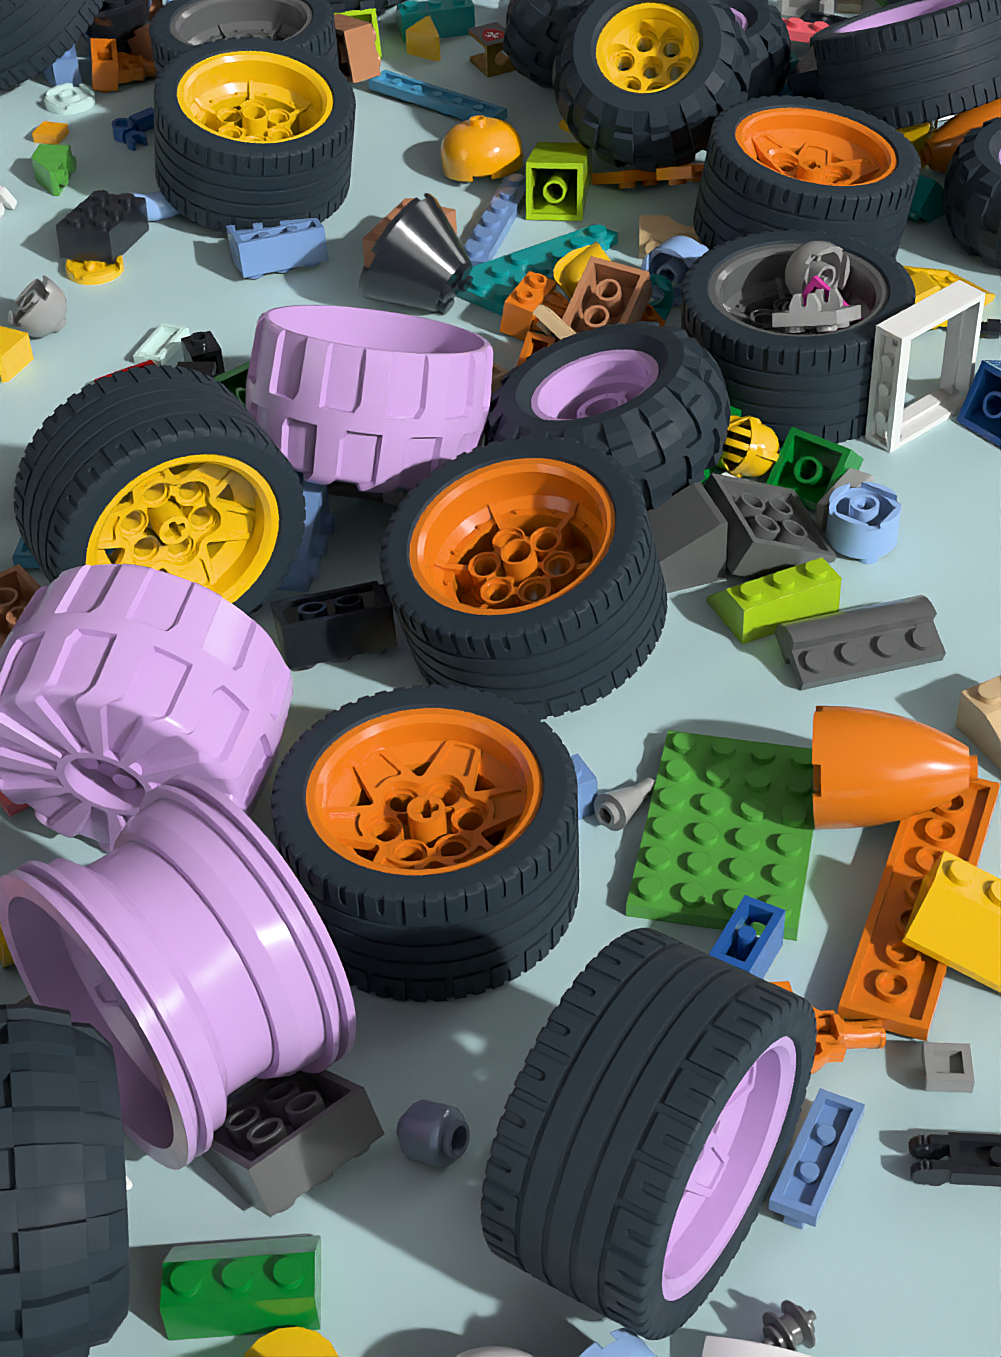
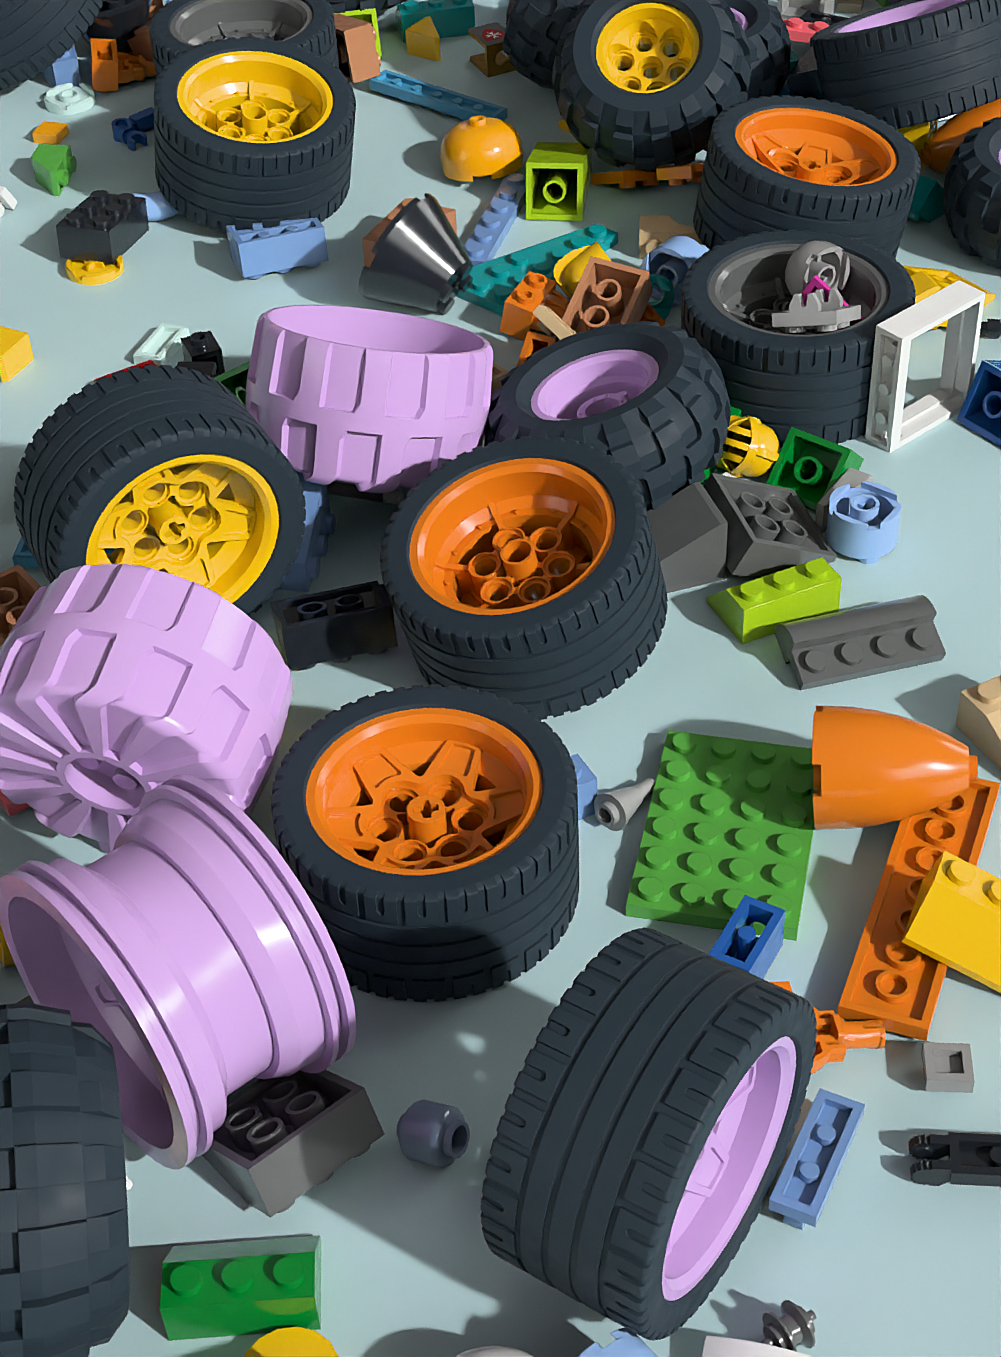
light grey cylinder [7,275,67,338] -> none

